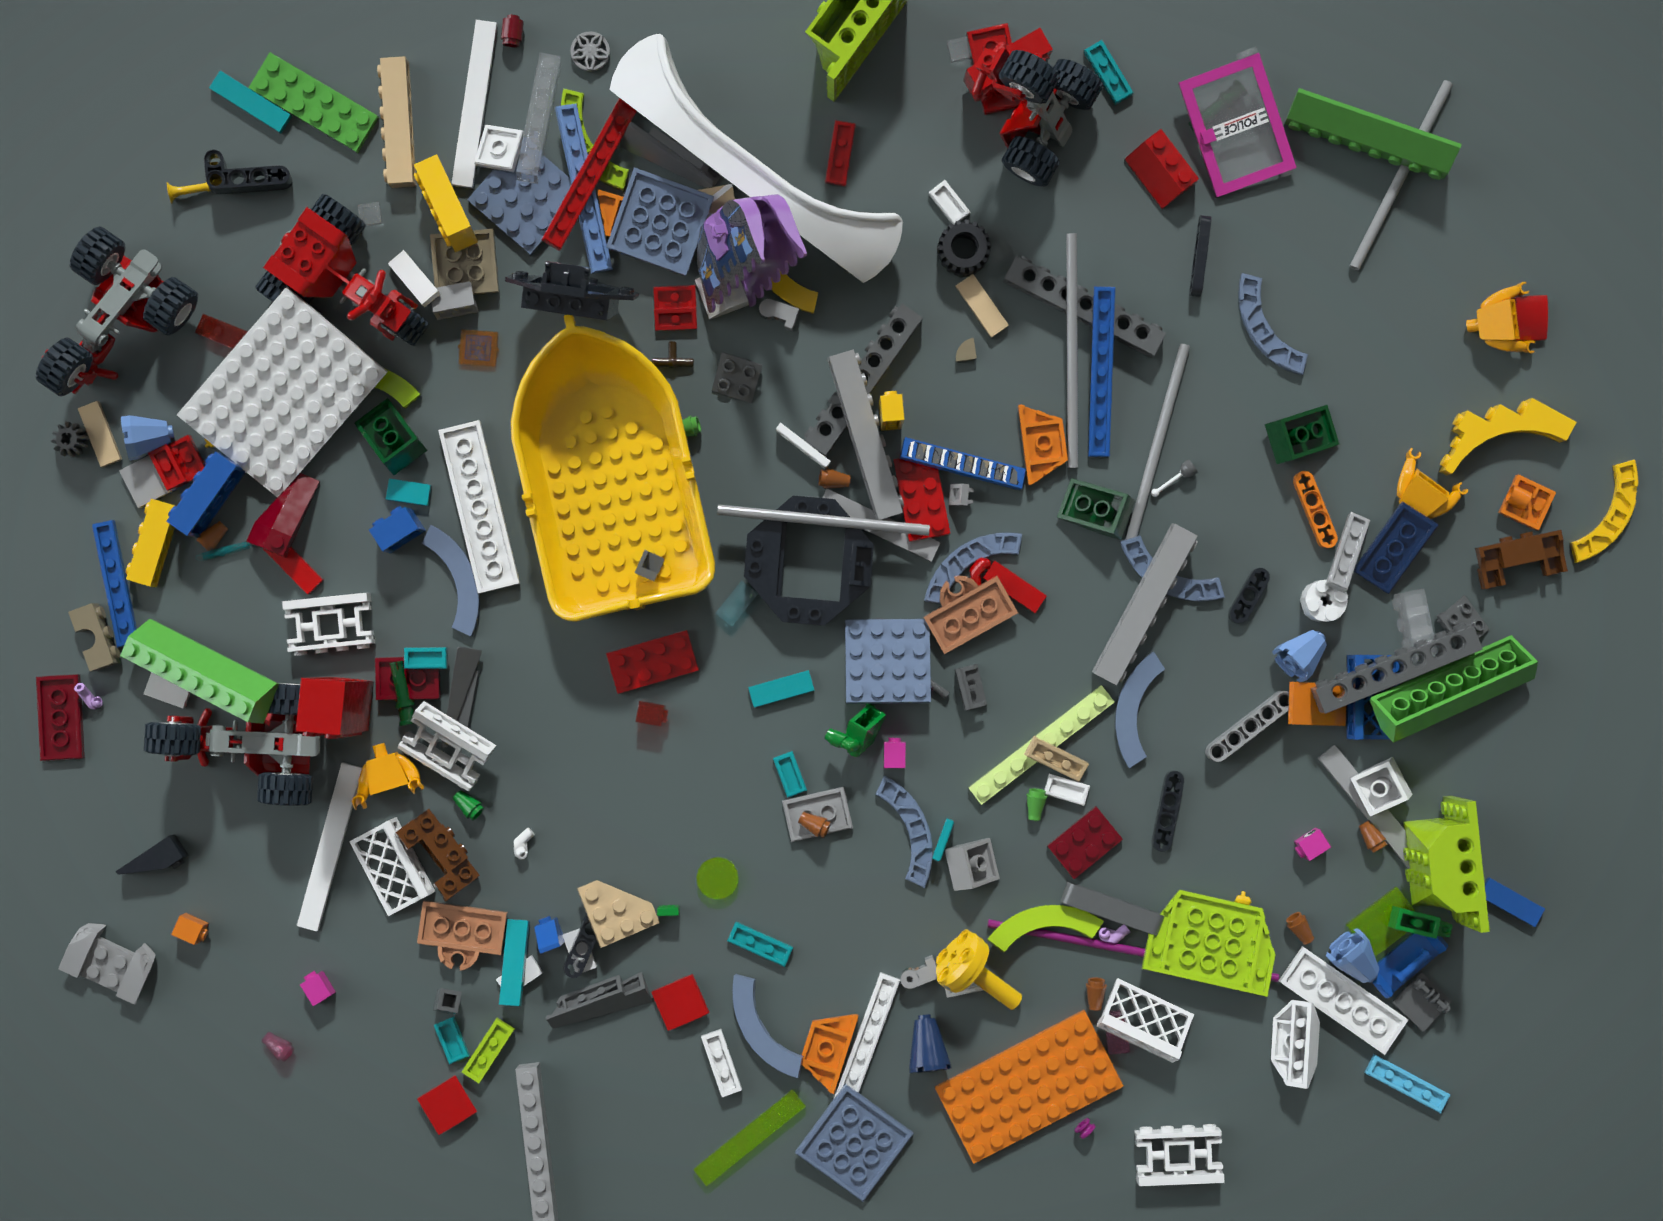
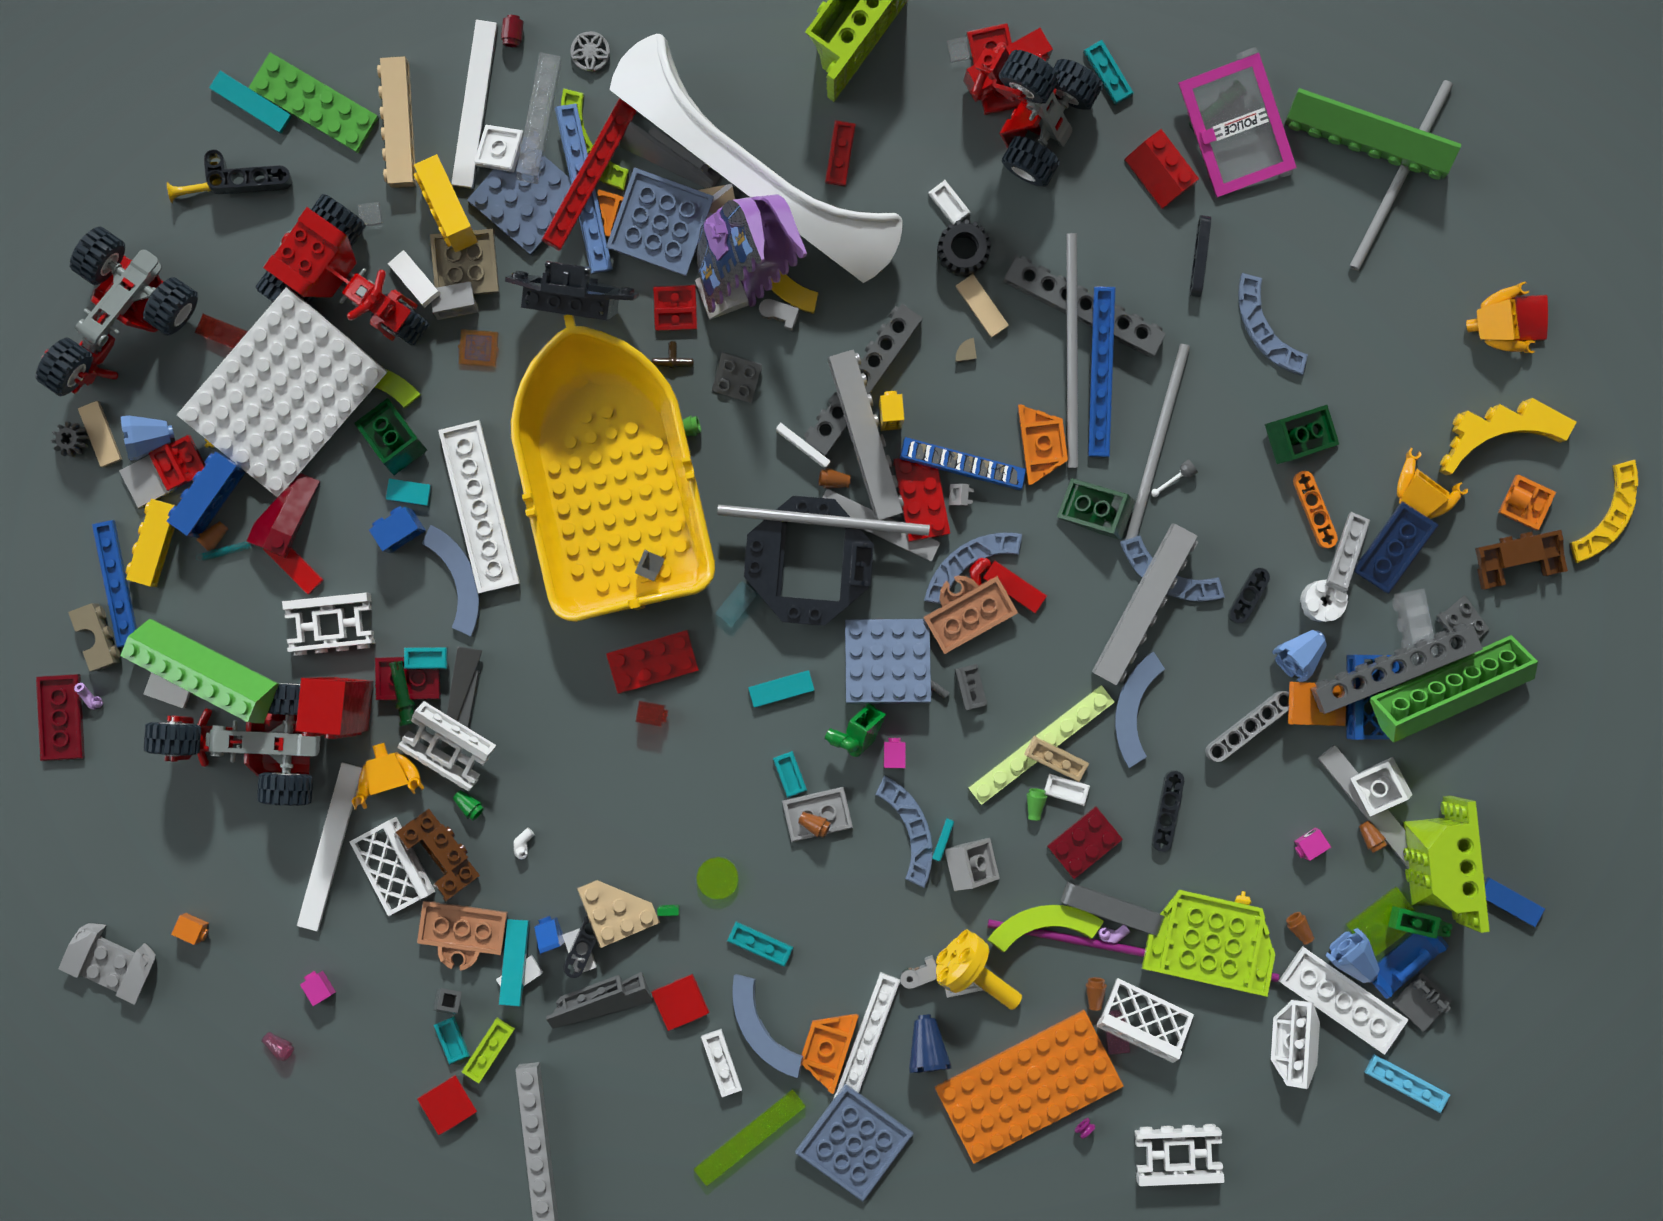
black slope [116,834,189,875] -> none

